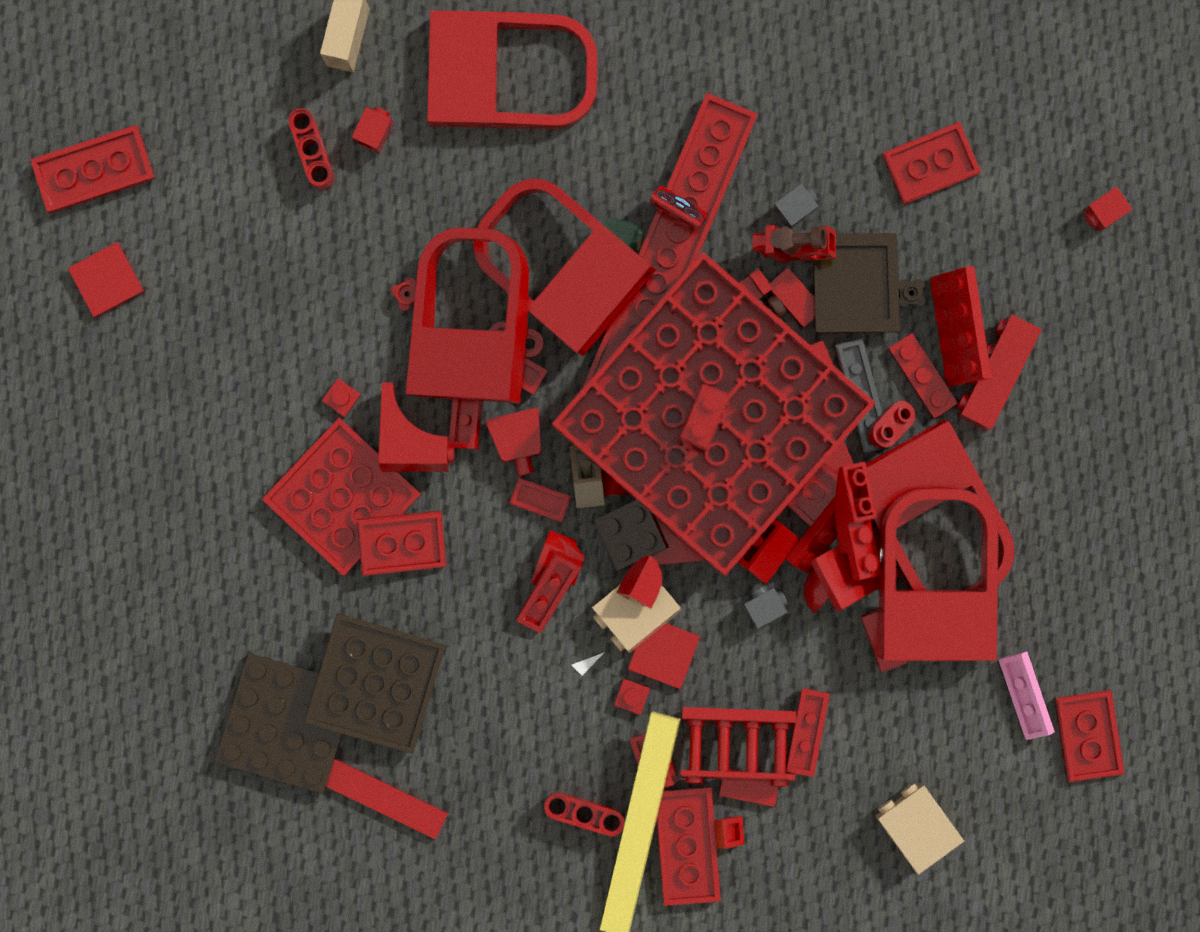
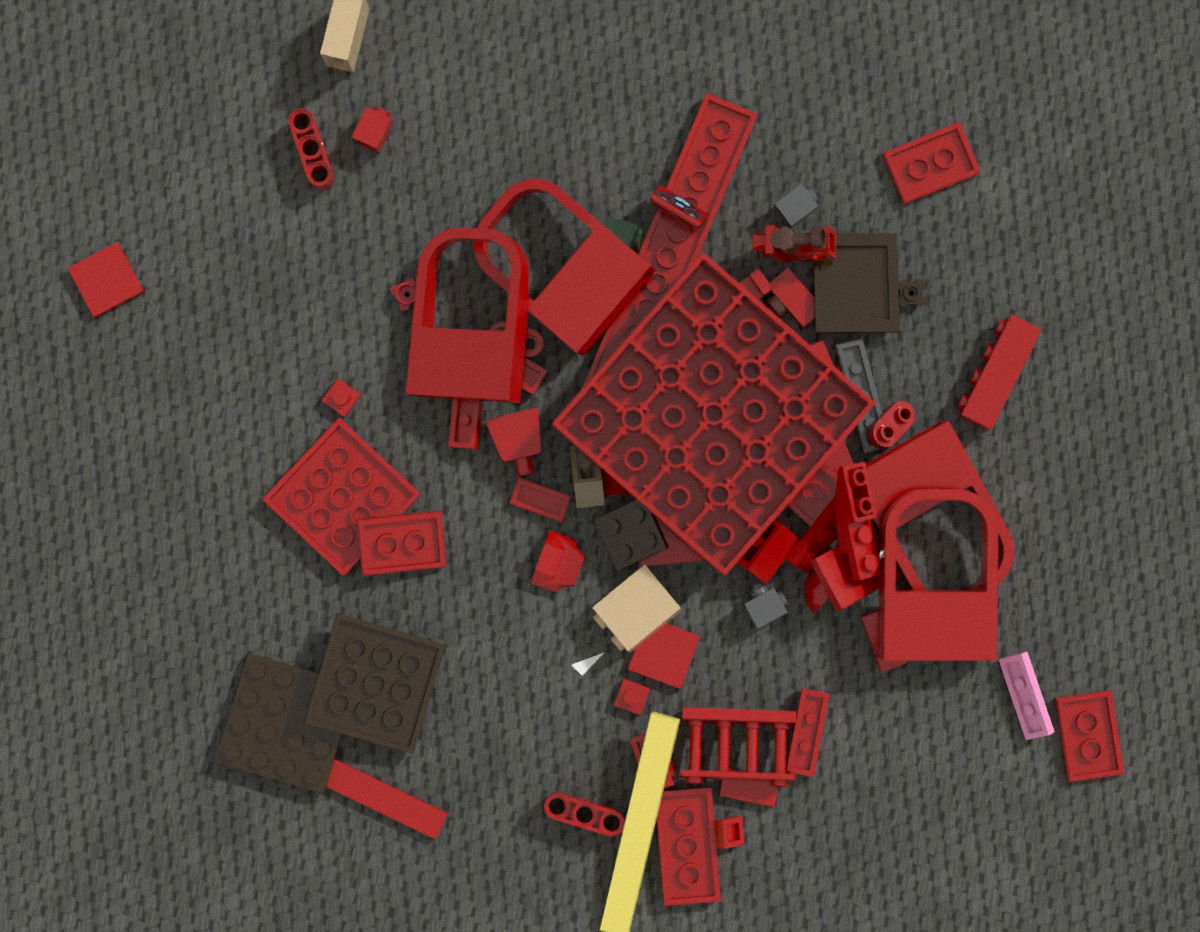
red plate [30,125,156,214] -> none
red arch [379,383,455,472] -> none
red window [428,10,597,129] -> none
red plate [516,550,581,633] -> none
red brick [616,555,662,609] -> none
red brick [679,384,730,451] -> none
tan brick [875,783,964,875] -> none
red plate [888,333,958,419] -> none
red plate [930,266,992,387] -> none
red brick [1083,186,1133,232] -> none

